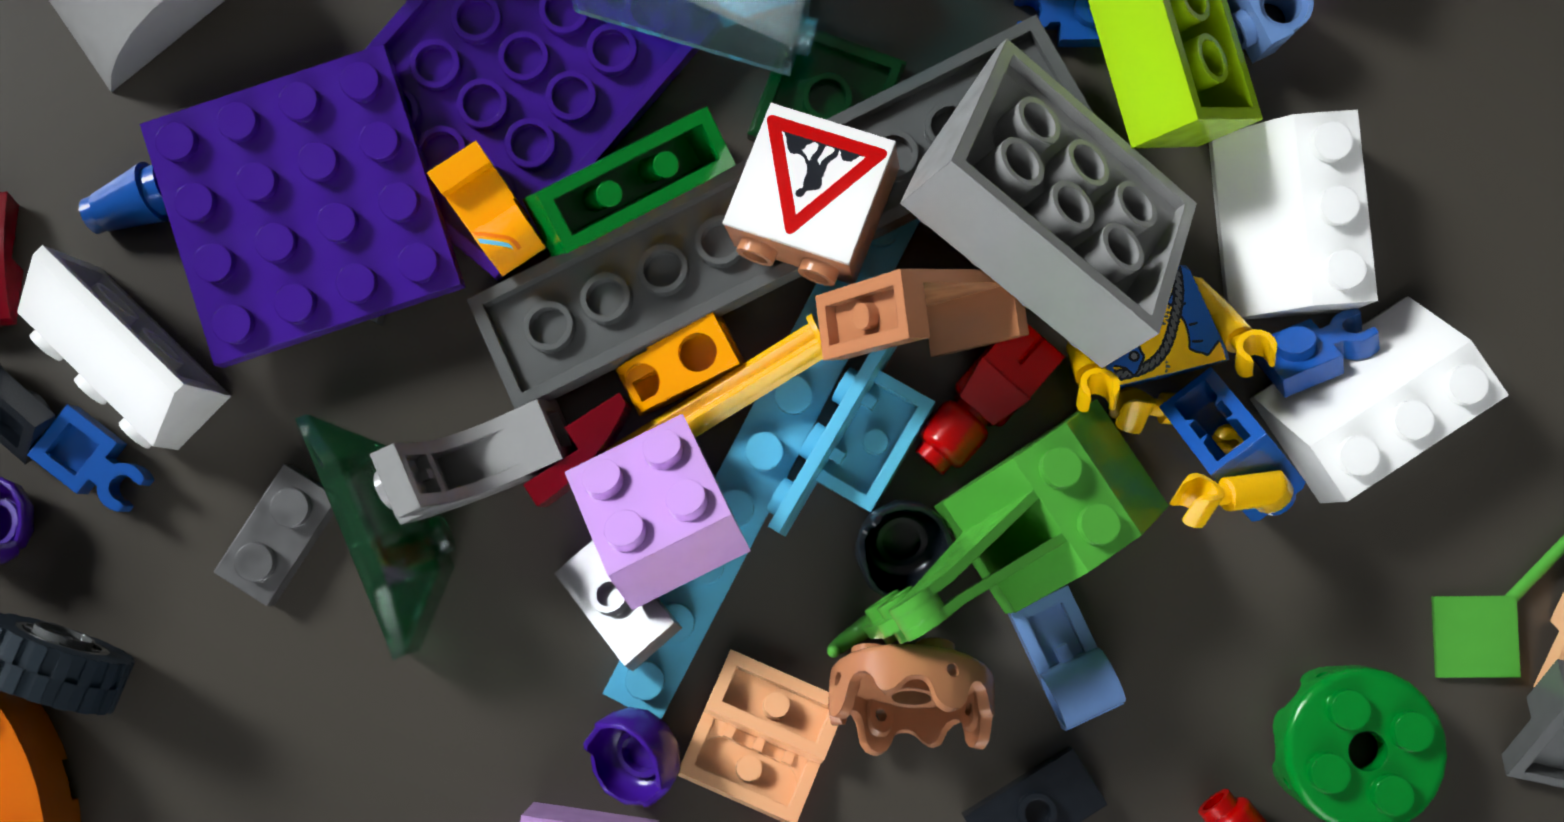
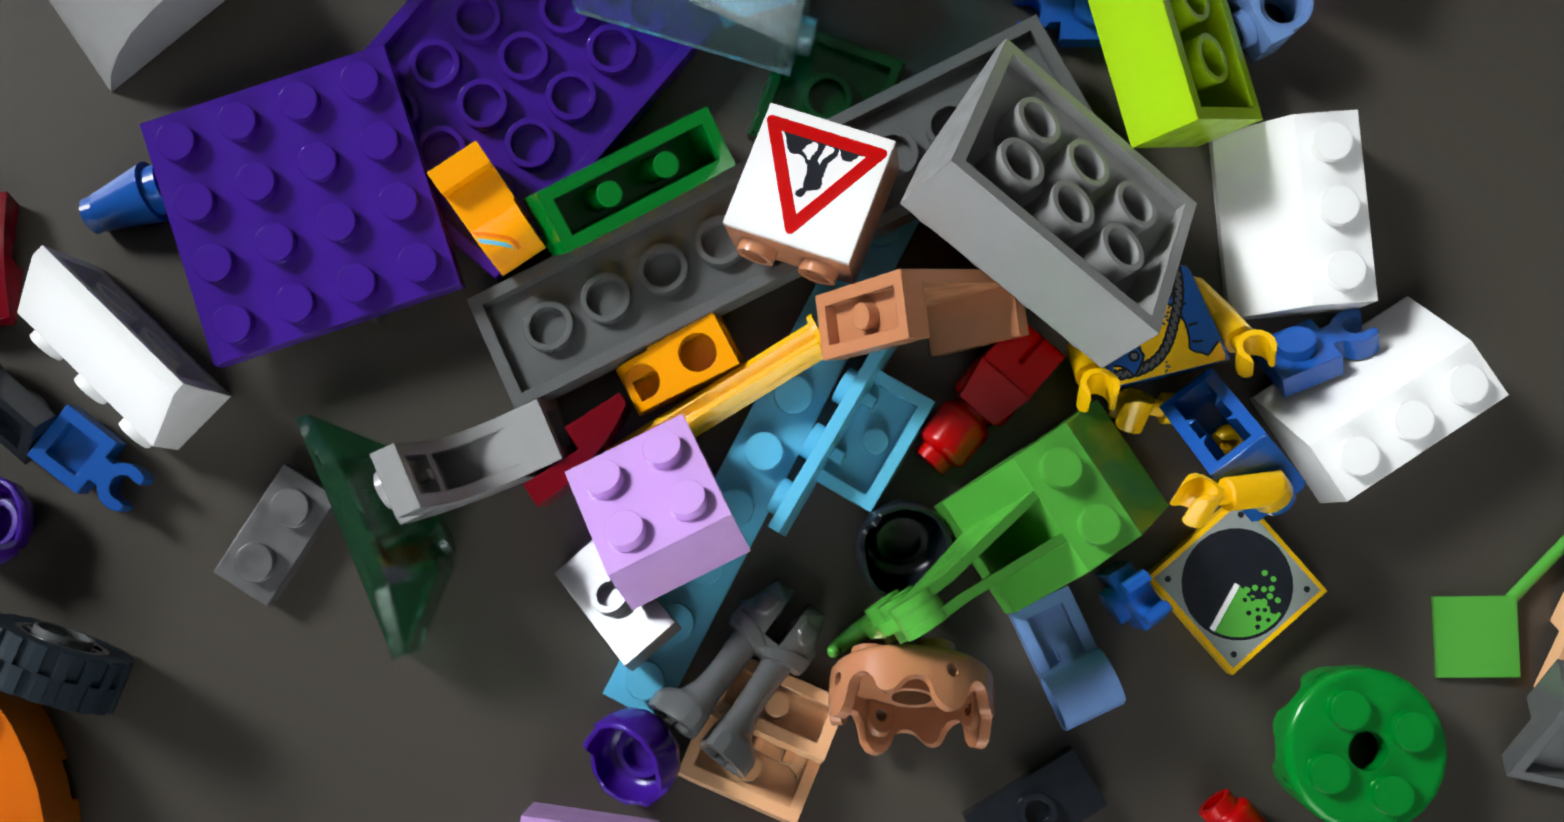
none -> dark grey piece [647,579,826,779]
none -> blue plate [1095,560,1172,631]
none -> tile [1148,507,1327,675]

